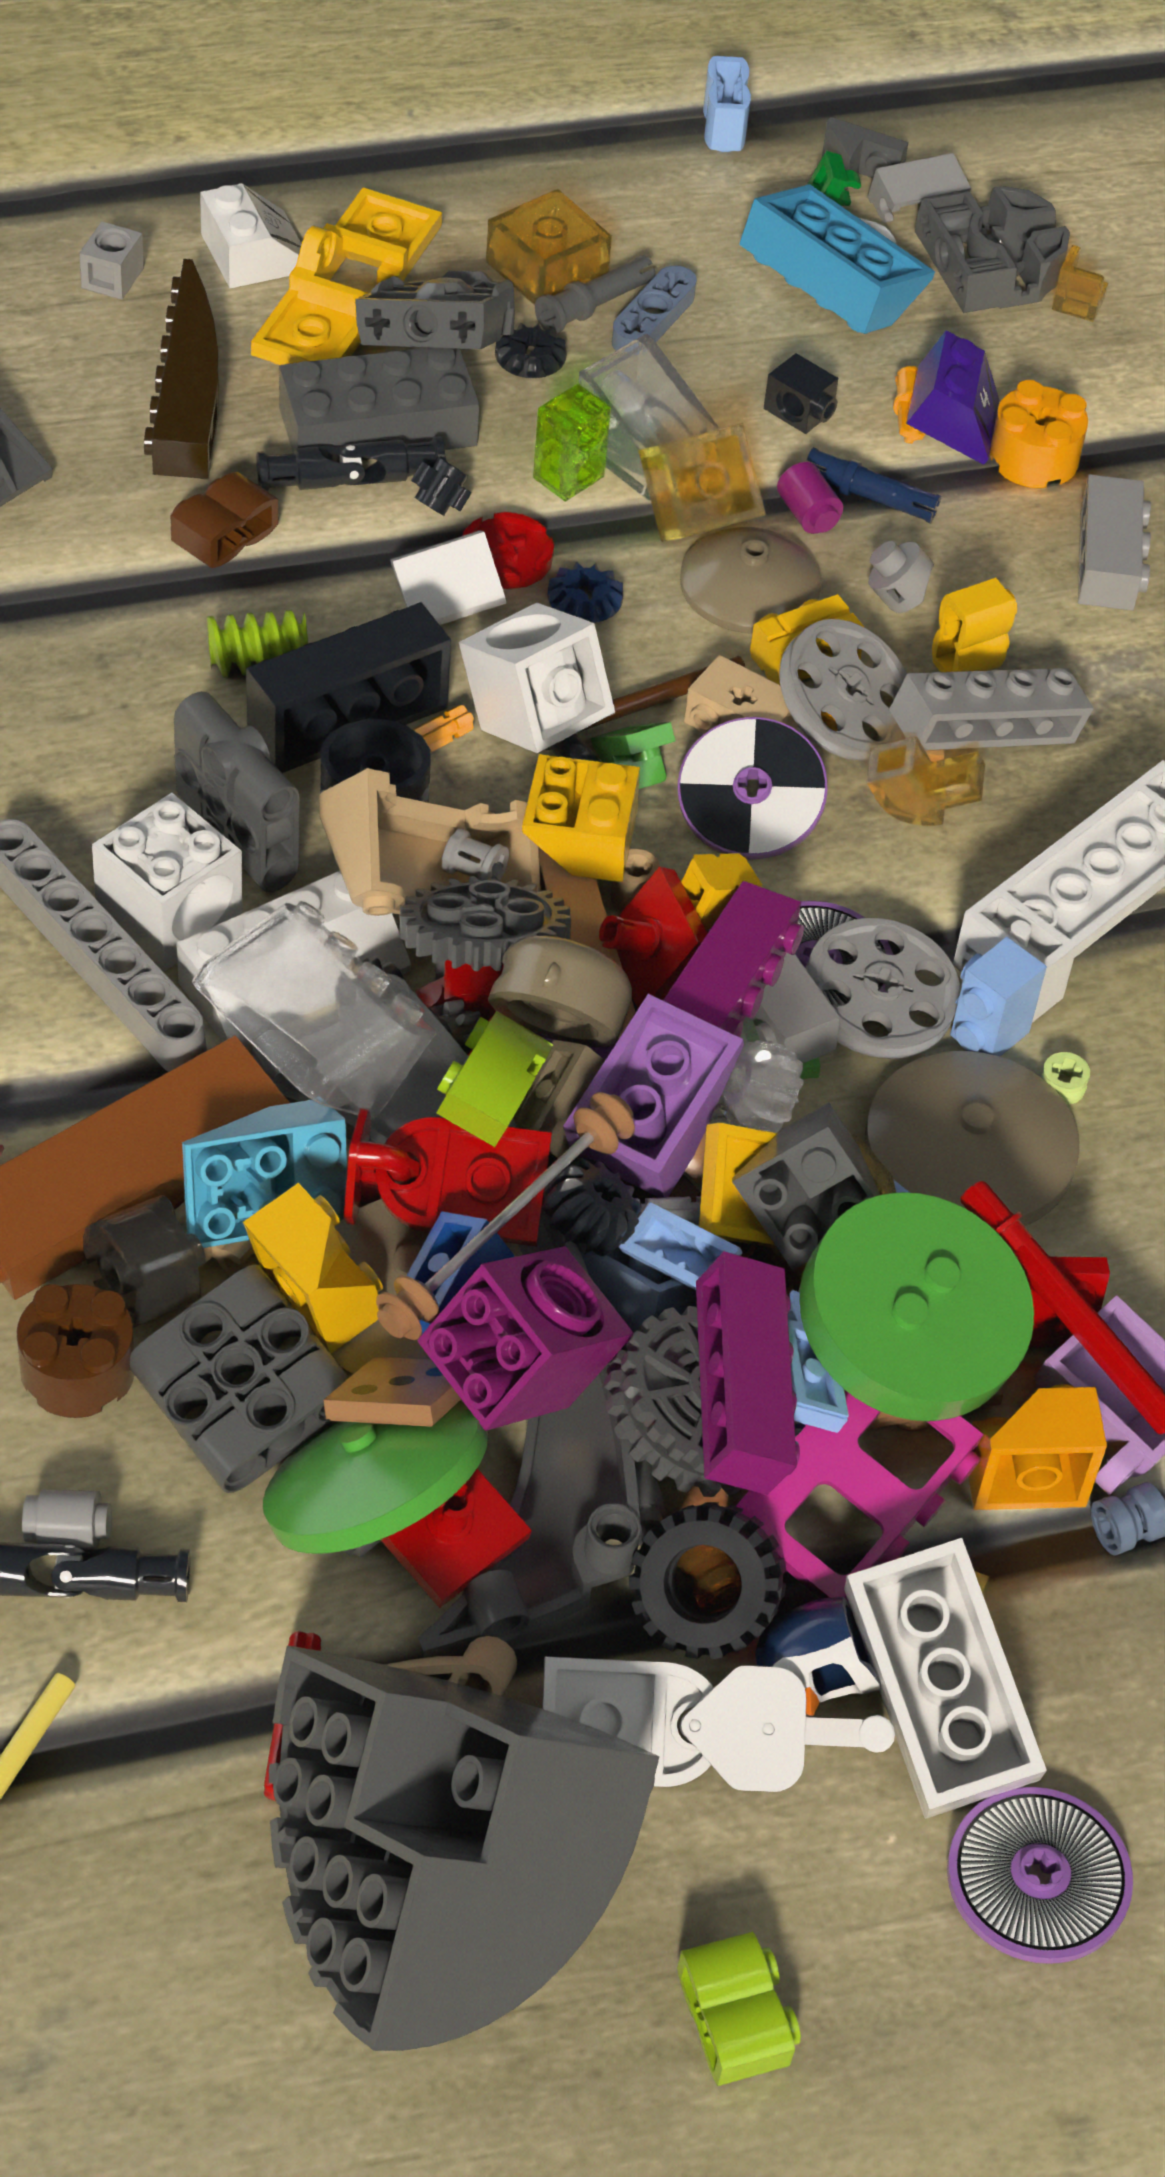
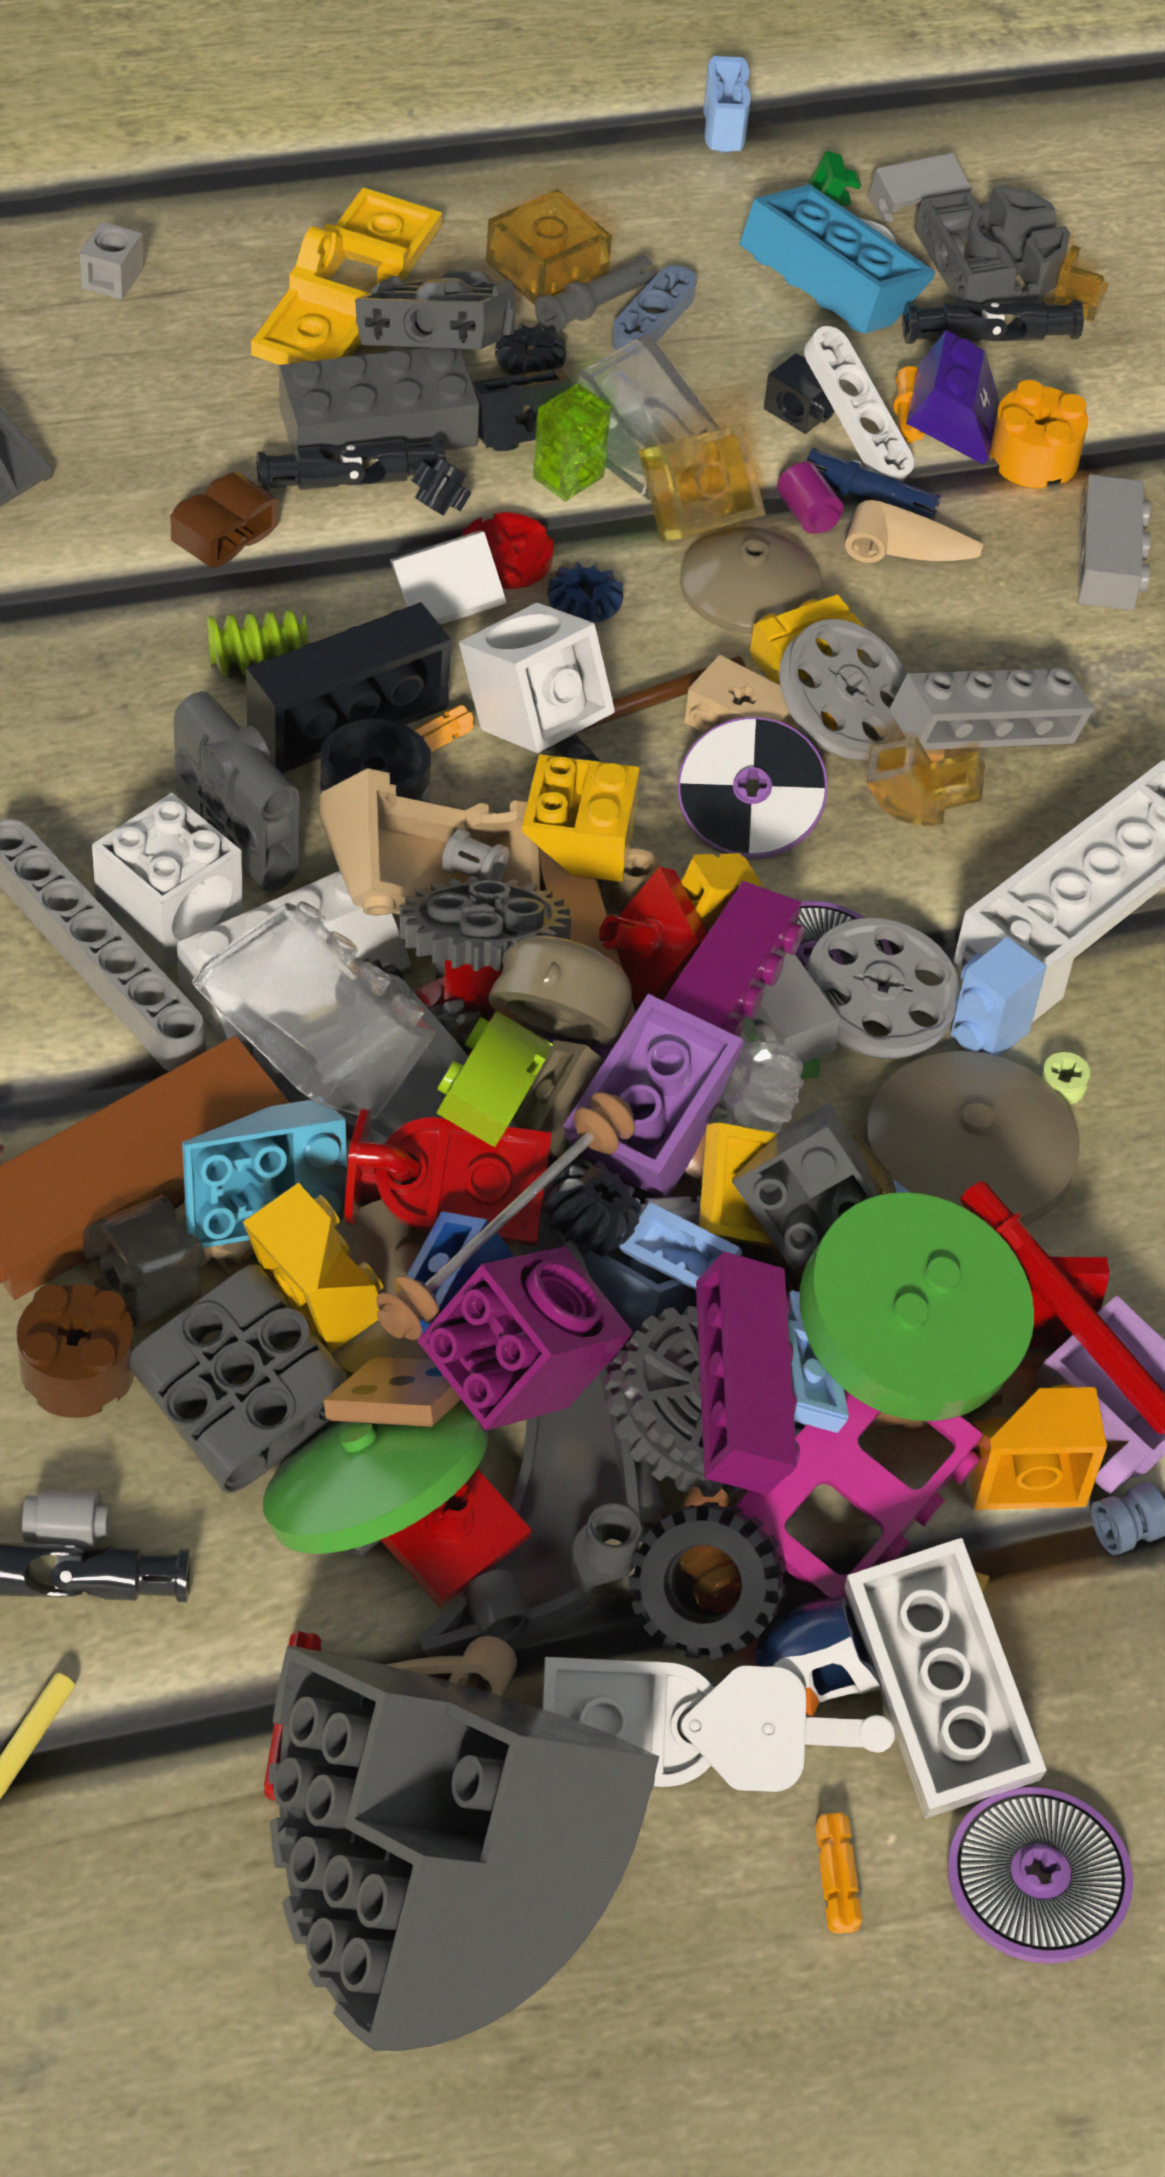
dark brown slope [144,259,219,479] -> none
white slope [200,184,302,288] -> none
bright green slope [591,722,676,789] -> none
lime brick [677,1931,801,2086] -> none
dark grey slope [822,117,909,190] -> none
light grey piece [868,541,934,613] -> none
yellow brick [932,577,1017,672] -> none
none -> black brick [472,368,576,451]
none -> white beam [804,326,914,482]
none -> light orange axle [815,1812,863,1934]
none -> tan piece [845,500,984,563]
none -> black piece [902,299,1084,344]

